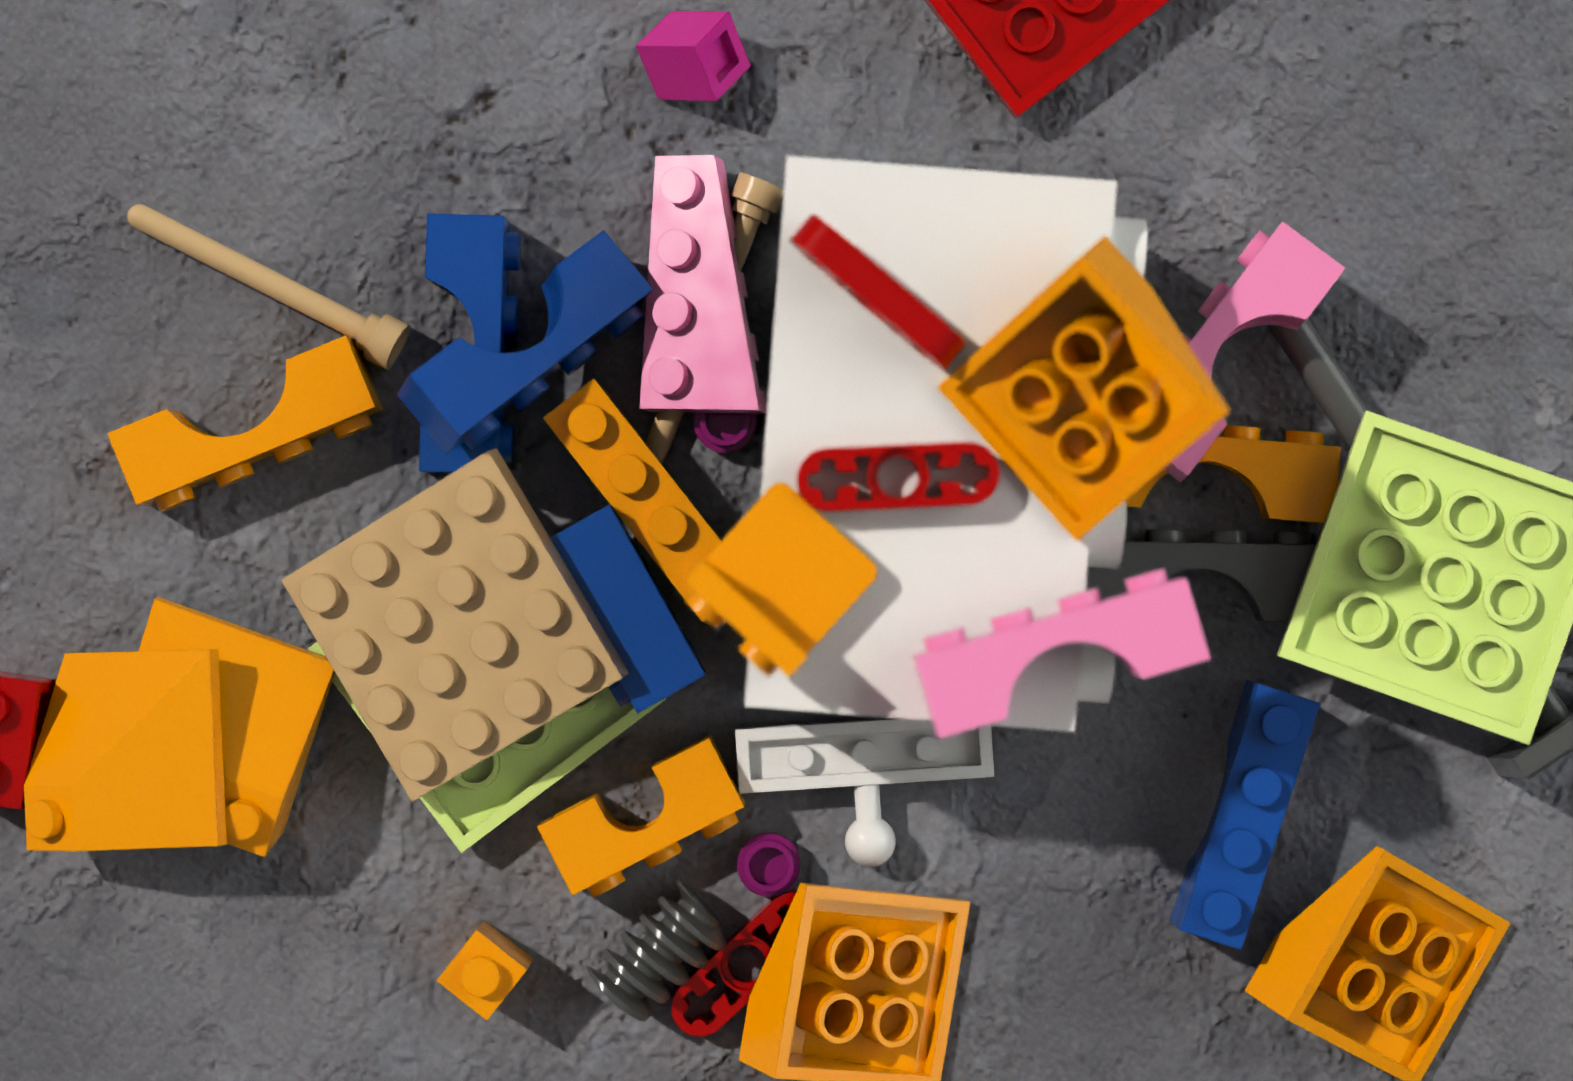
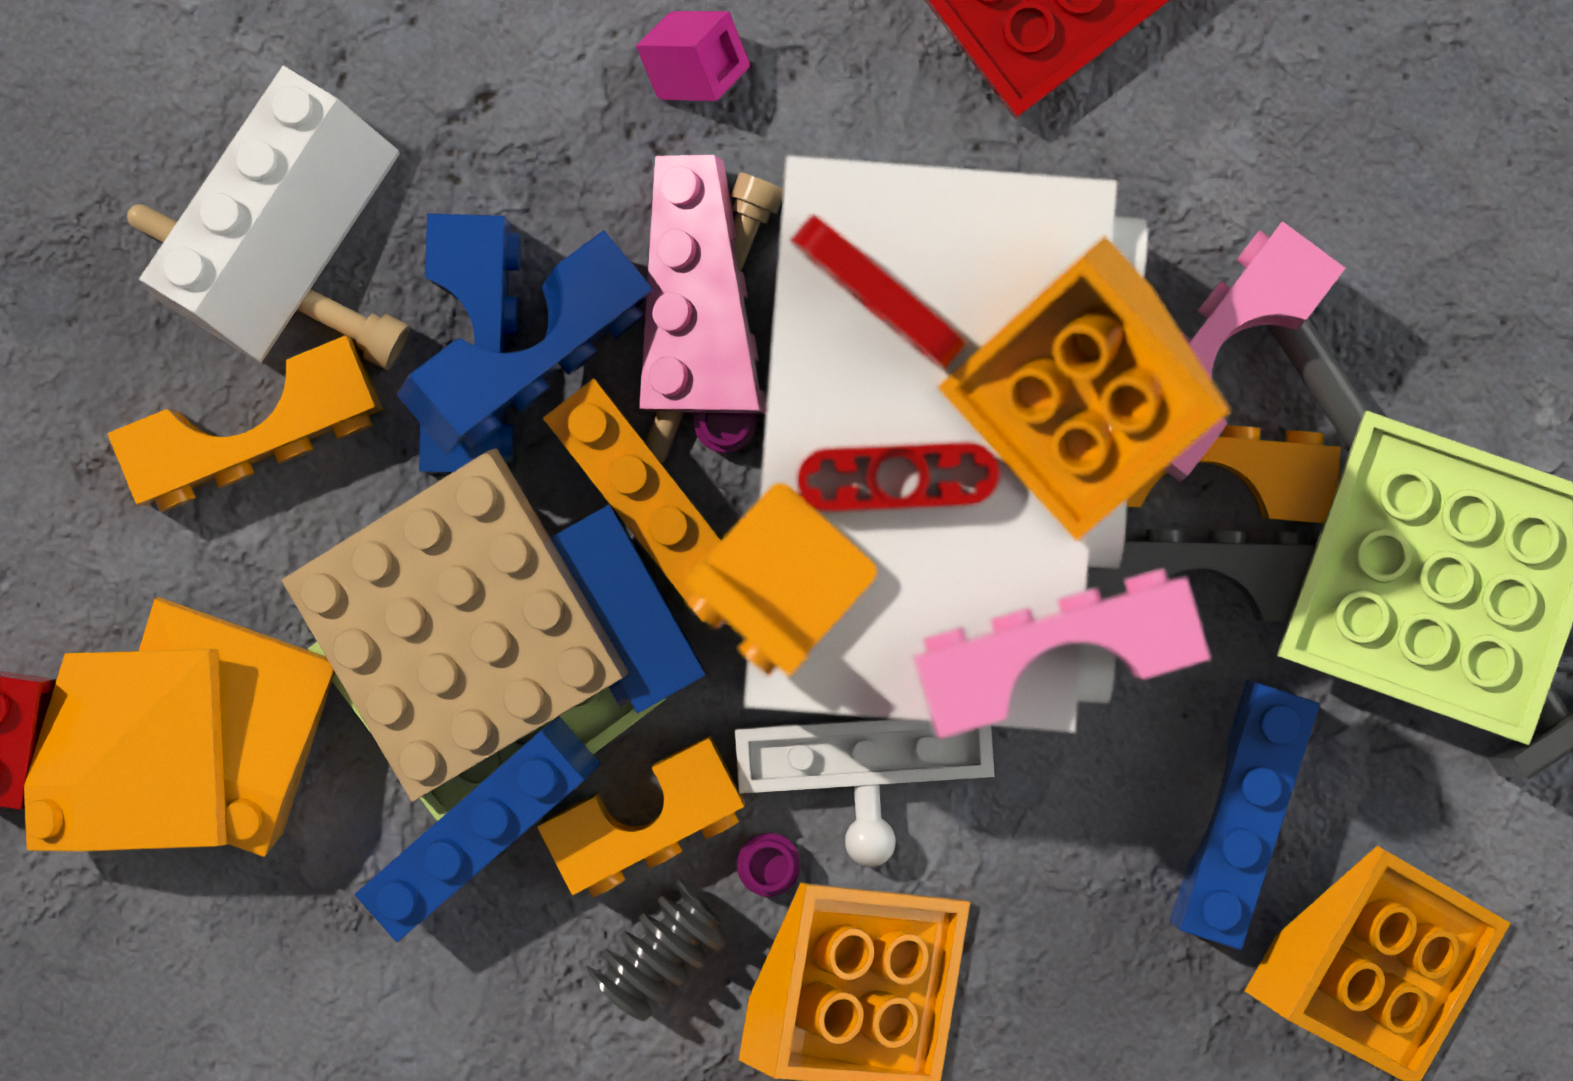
light orange brick [436,920,534,1021] -> none
red beam [671,889,797,1037] -> none
none -> white slope [139,65,400,364]
none -> blue arch [354,716,601,943]

